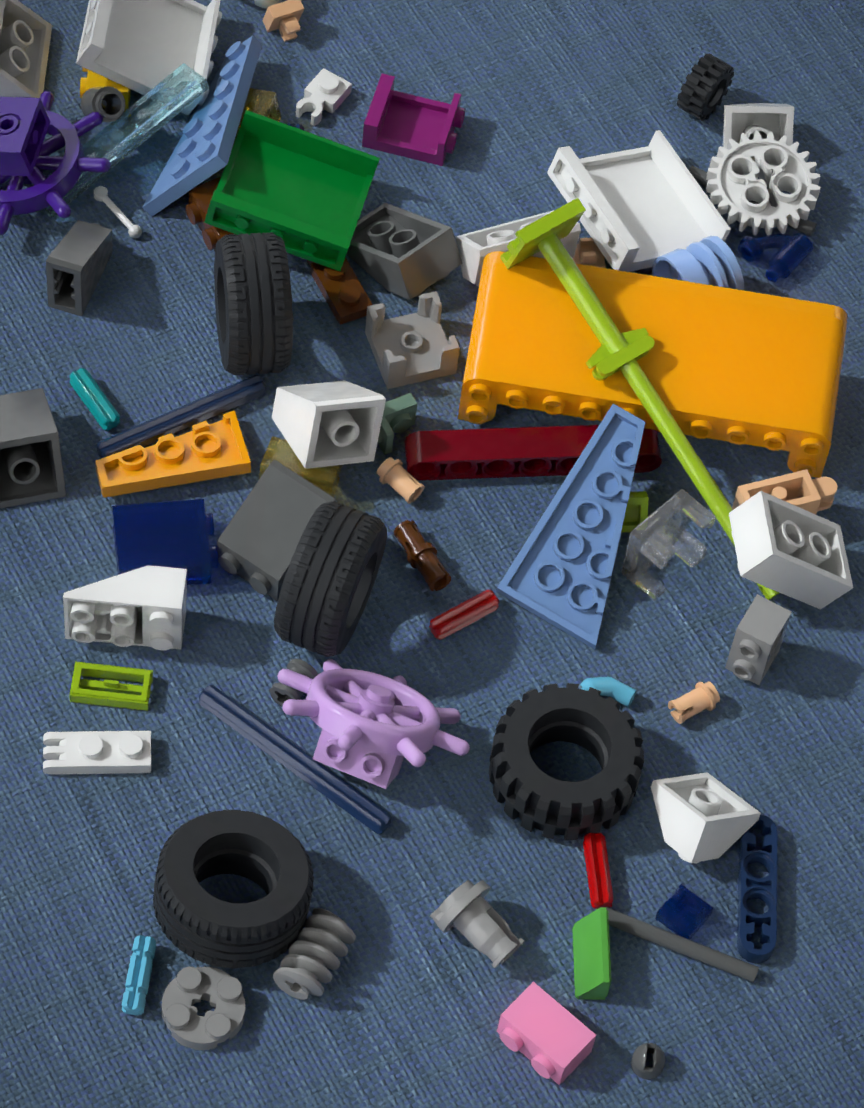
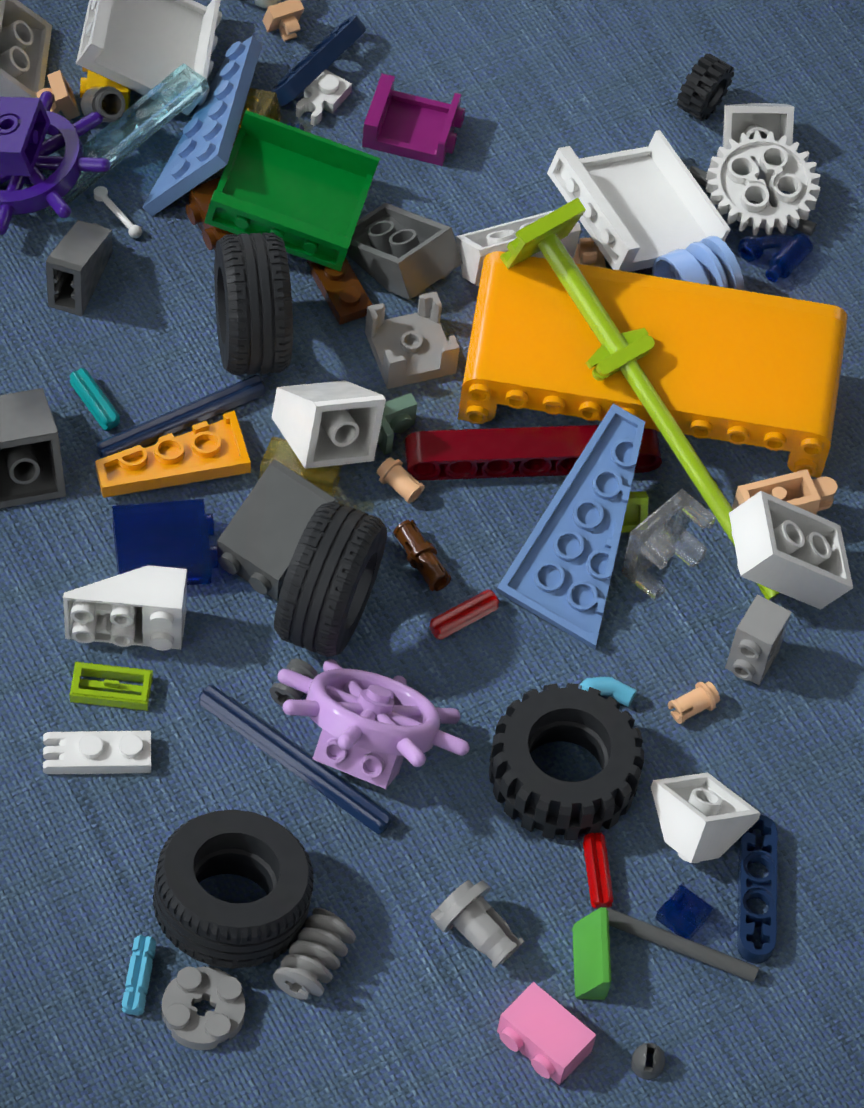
none -> light nougat tile [36,70,80,120]
none -> dark blue beam [269,15,366,107]

